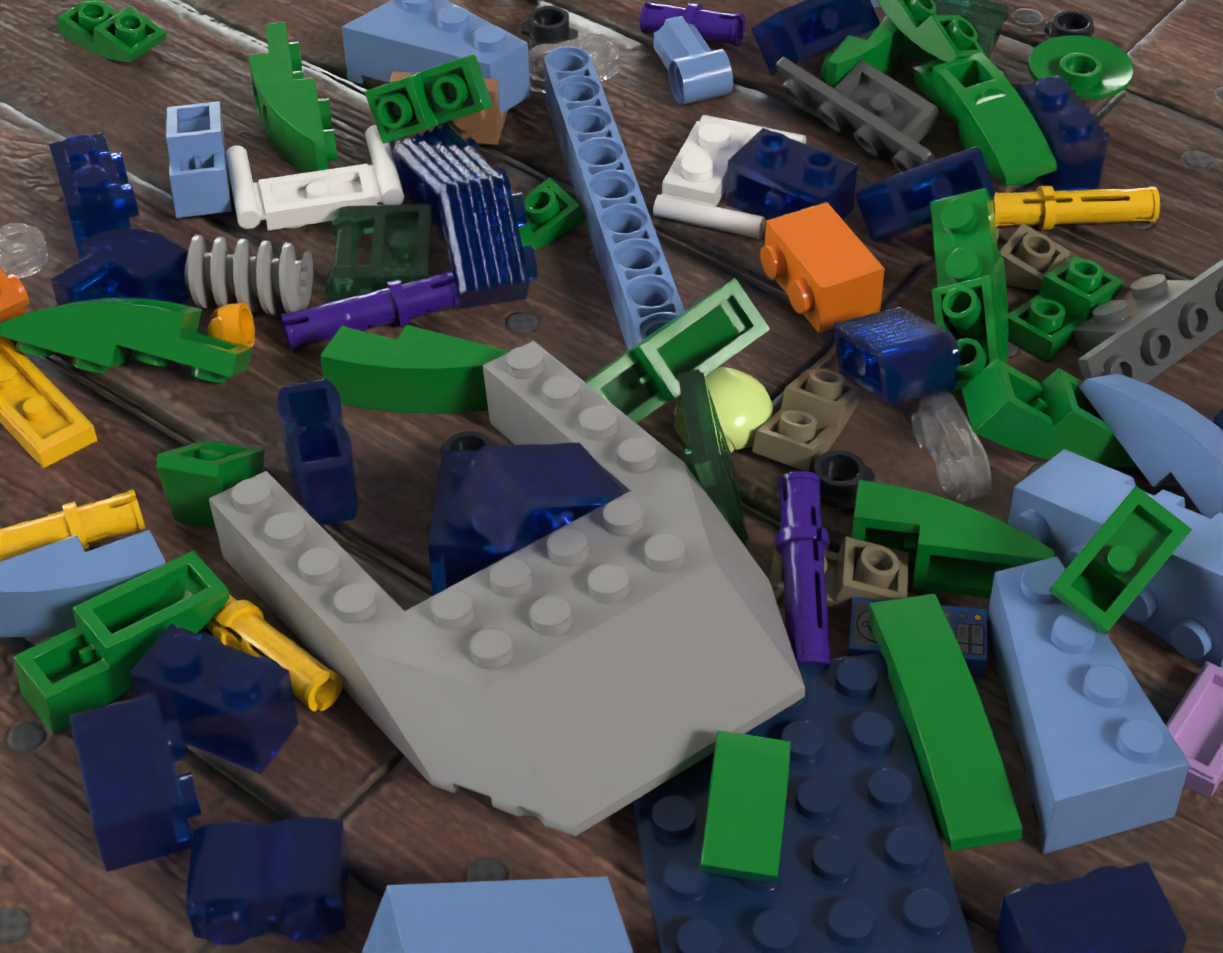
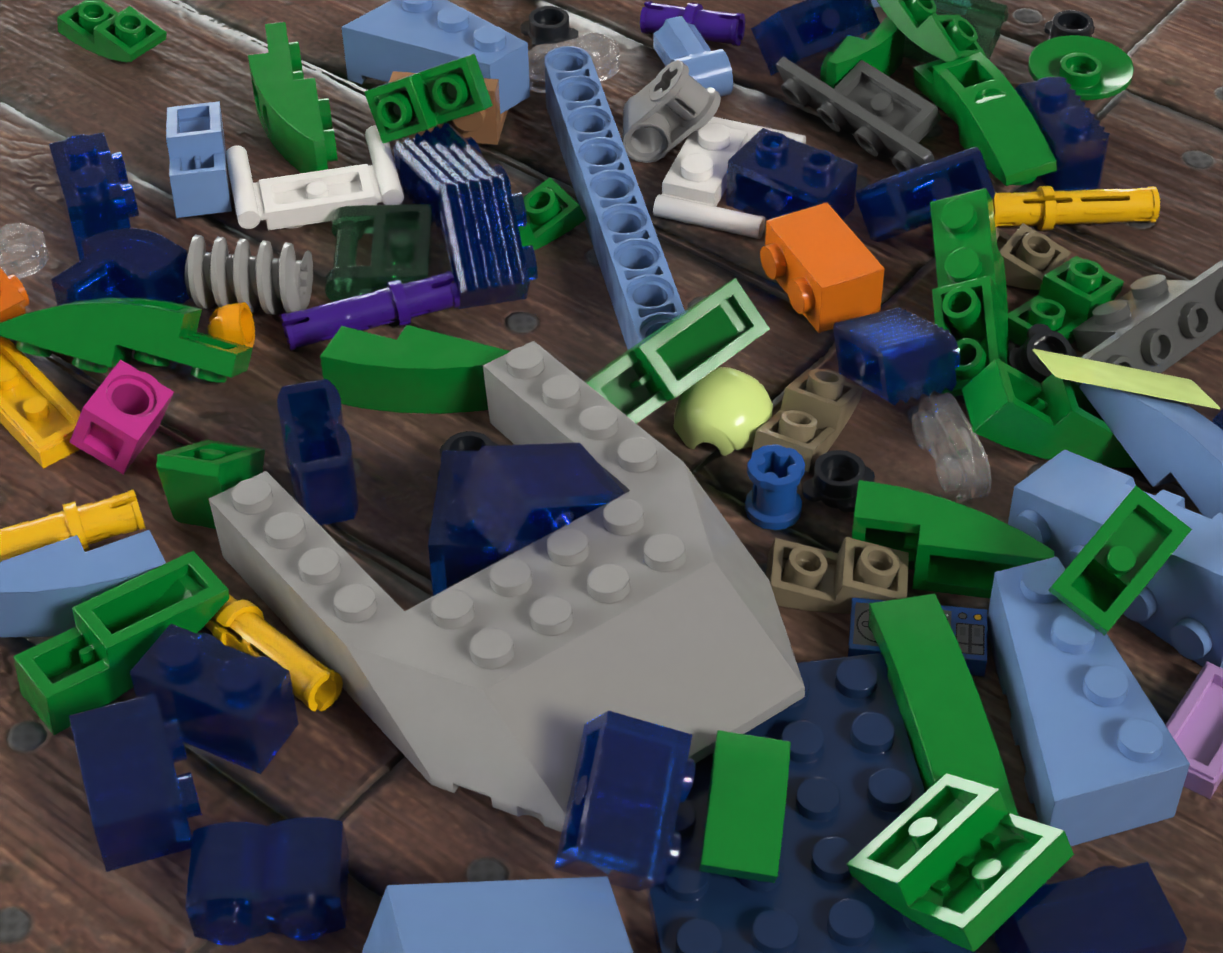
clear green plate [677,369,749,546] -> none
dark purple pin [775,471,831,666] -> none
none -> dark pink brick [69,359,174,475]
none -> clear blue brick [554,710,695,891]
none -> light grey piece [622,60,721,163]
none -> blue bush [745,444,805,530]
none -> green slope [847,773,1074,952]
none -> black plate [1007,324,1077,383]
none -> yellowish green sticker [1032,349,1220,409]

